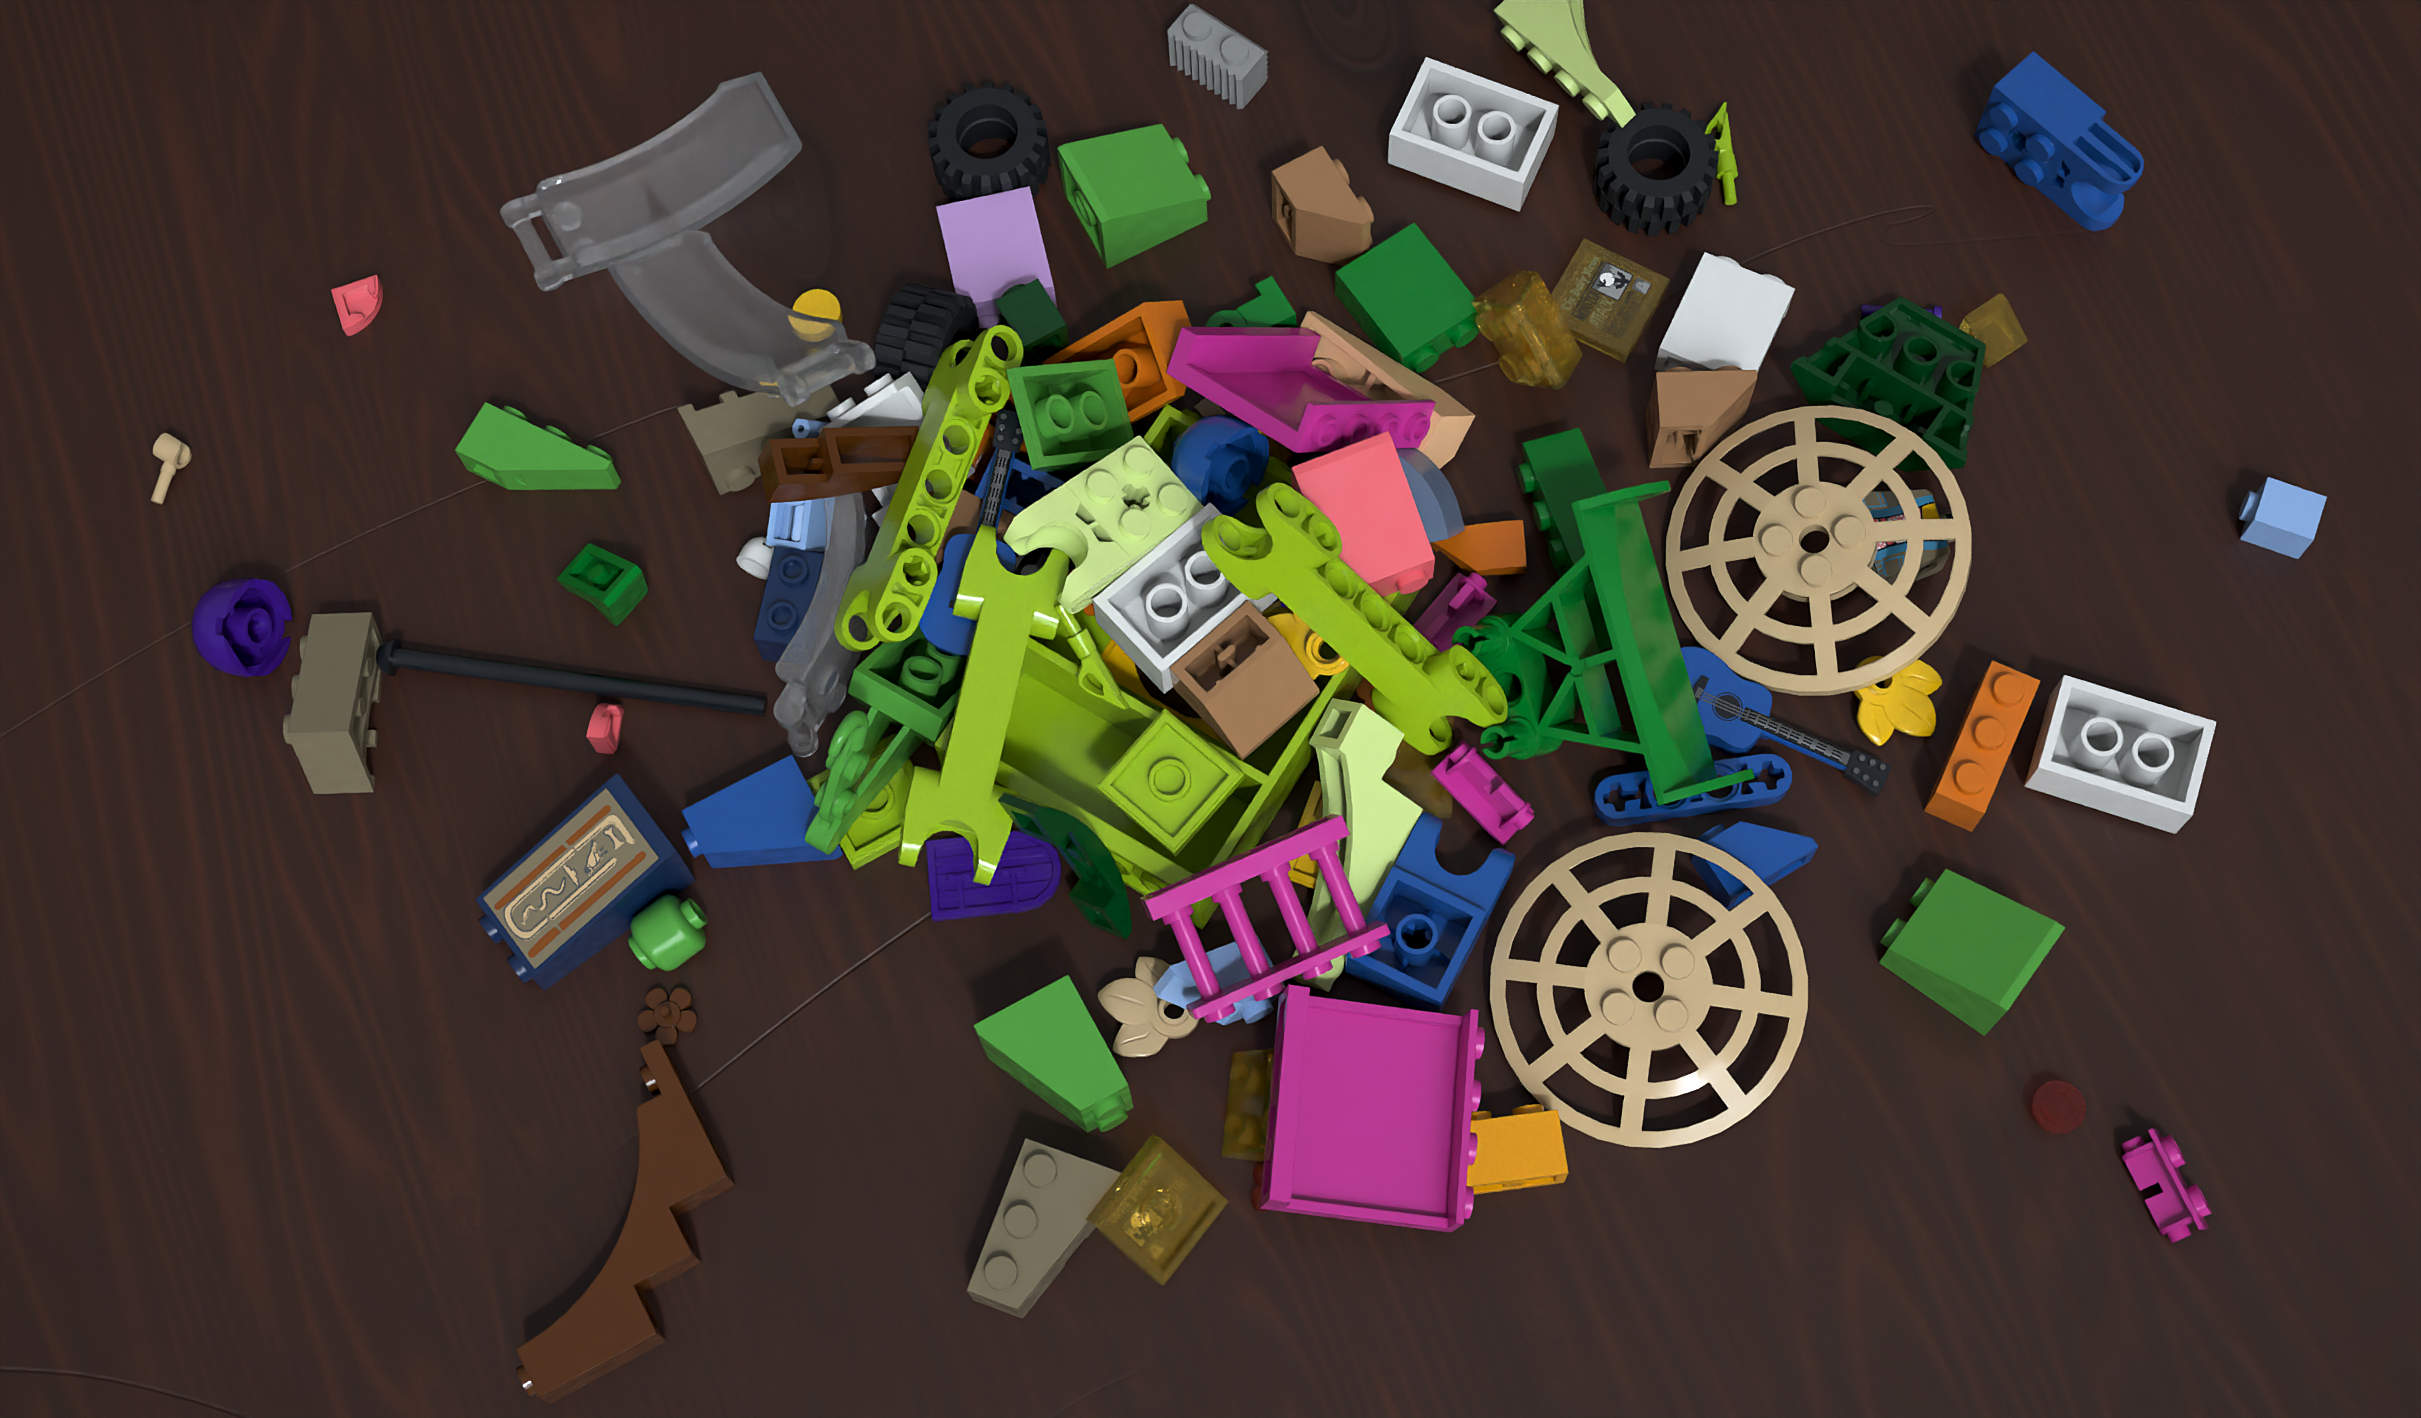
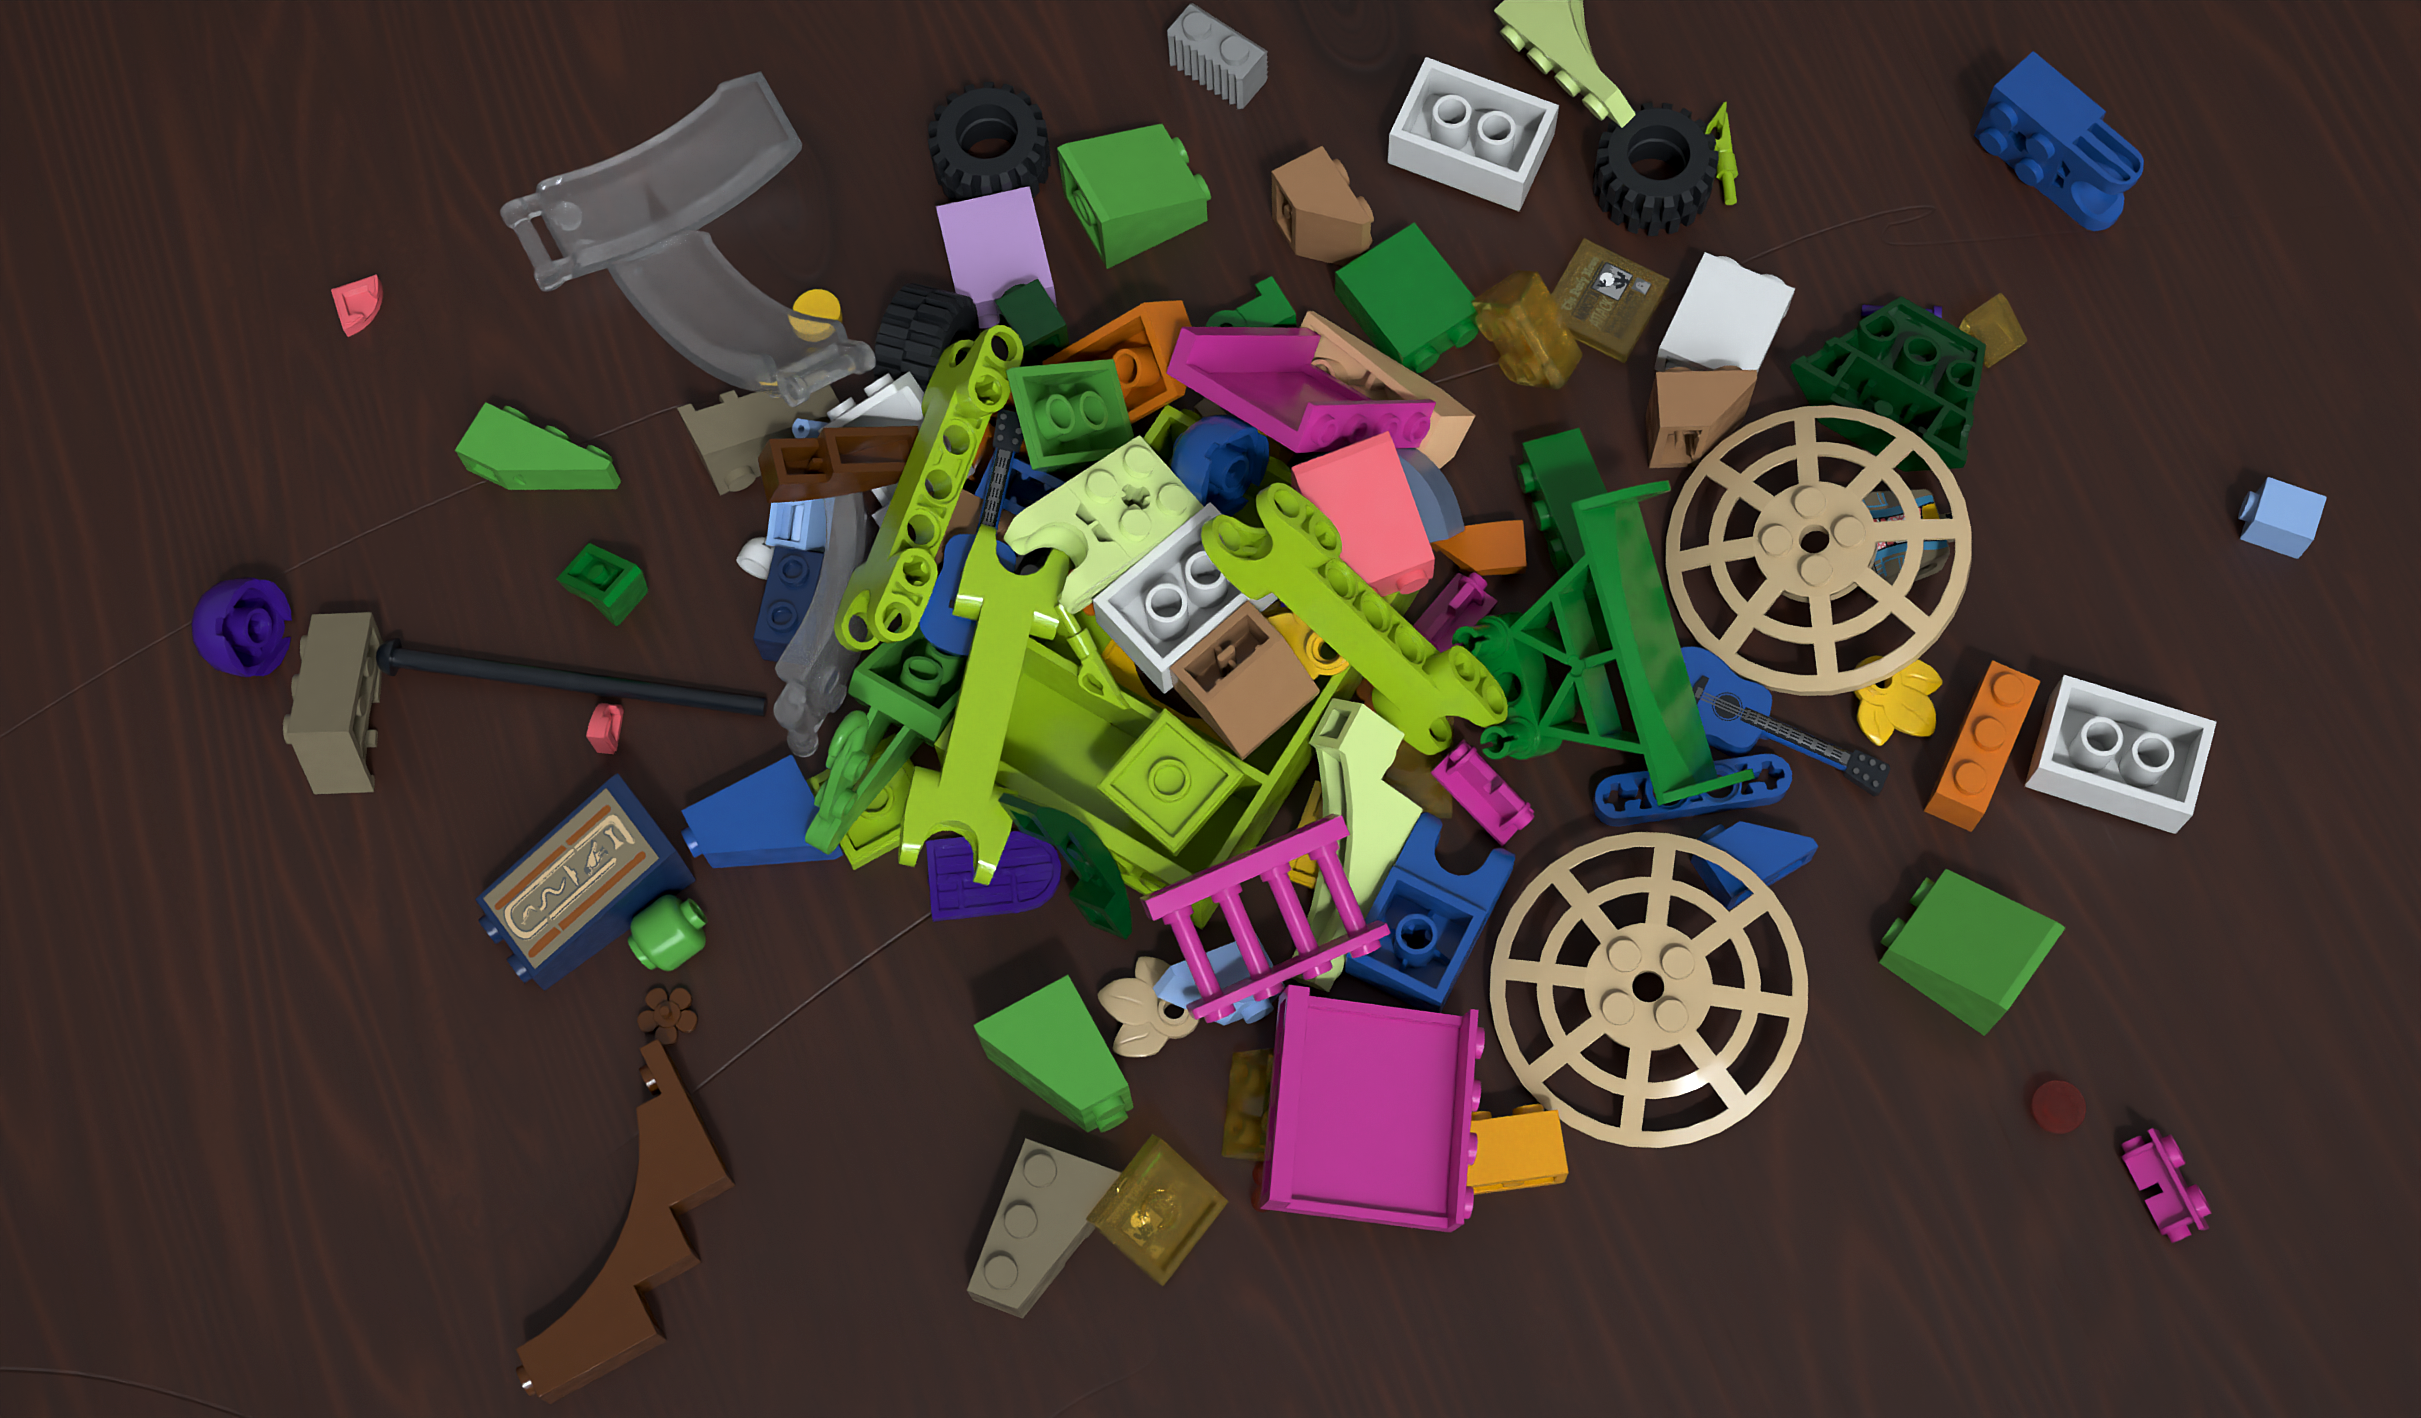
tan hand [150,433,192,505] -> none

